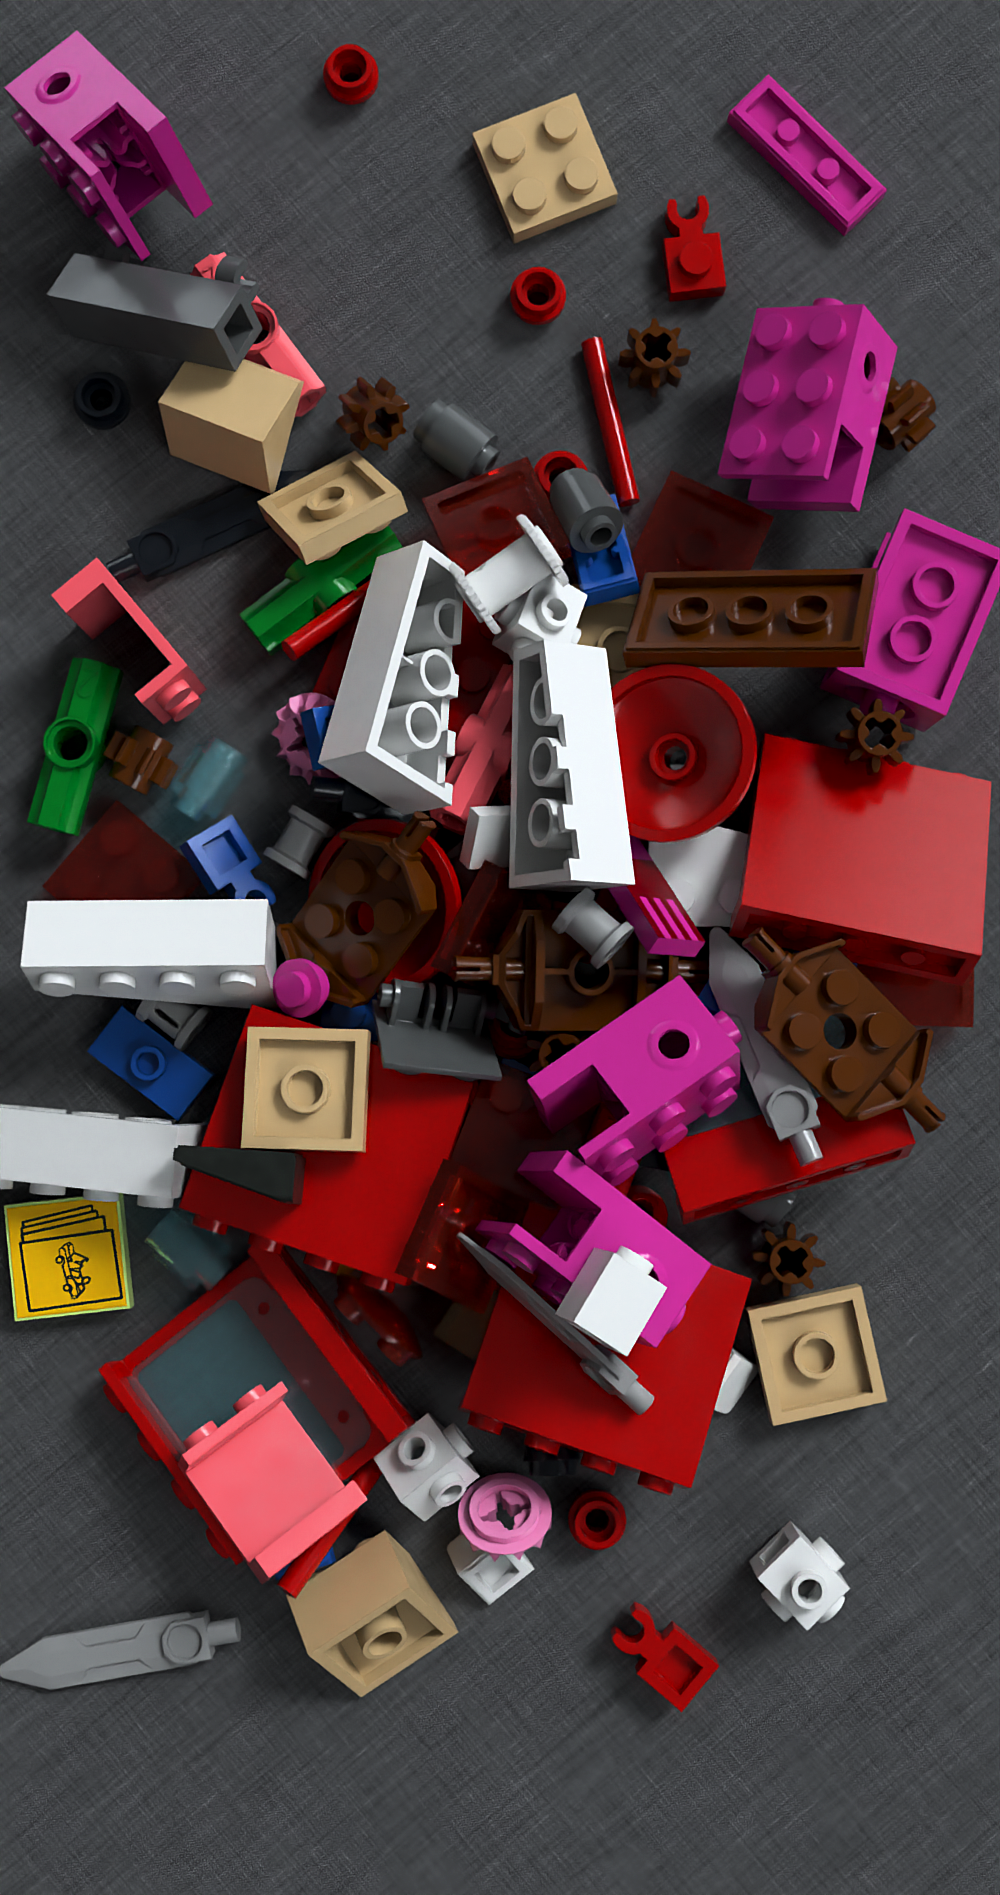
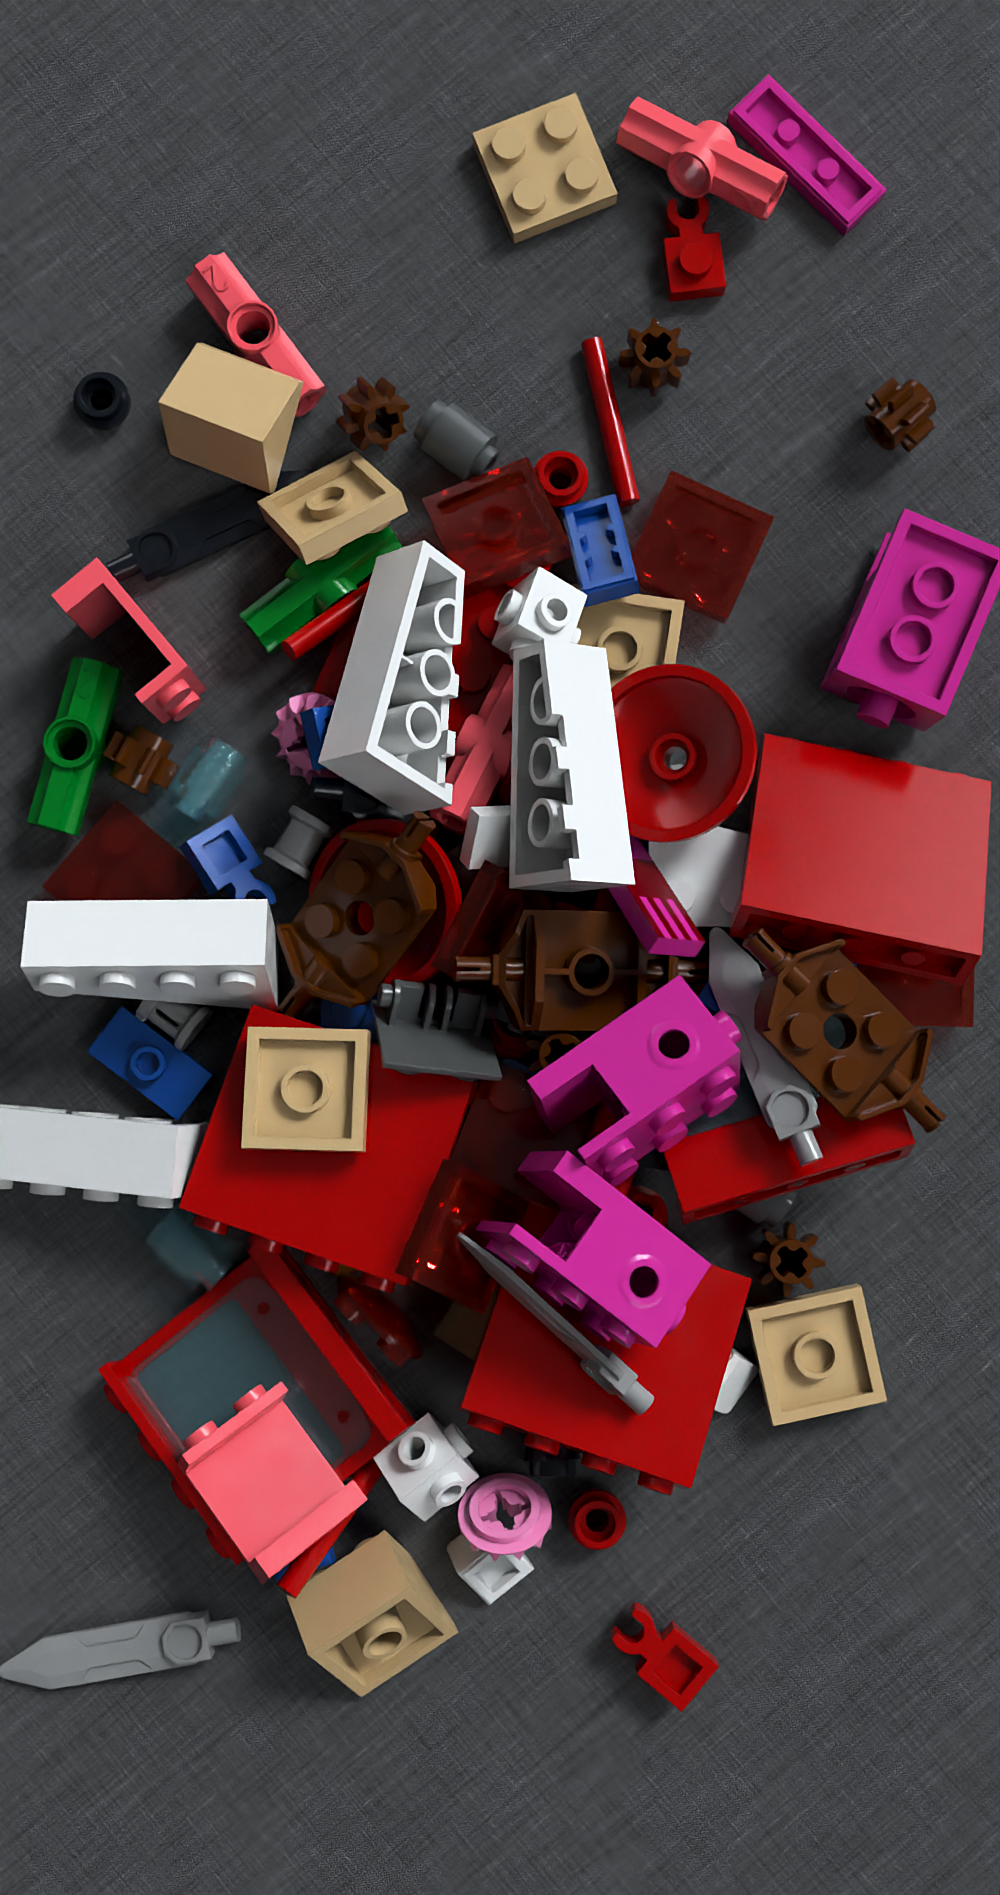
dark pink torso [4,30,213,261] -> none
yellow tile [4,1193,134,1321] -> none
dark grey brick [46,241,263,372] -> none
pearl dark grey slope [173,1145,306,1205] -> none
dark pink plate [273,958,330,1018] -> none
red plate [323,44,379,105] -> none
white hose [449,514,569,634] -> none
red plate [510,267,566,325] -> none
dark grey brick [549,468,623,553] -> none
light grey bush [552,887,634,969] -> none
white brick [555,1246,667,1356] -> none
reddish brown tile [622,568,879,668] -> none
dark pink torso [718,298,898,512] -> none
white brick [749,1521,850,1631] -> none
reddish brown gear [835,699,914,775] -> none
none -> coral piece [616,97,788,222]

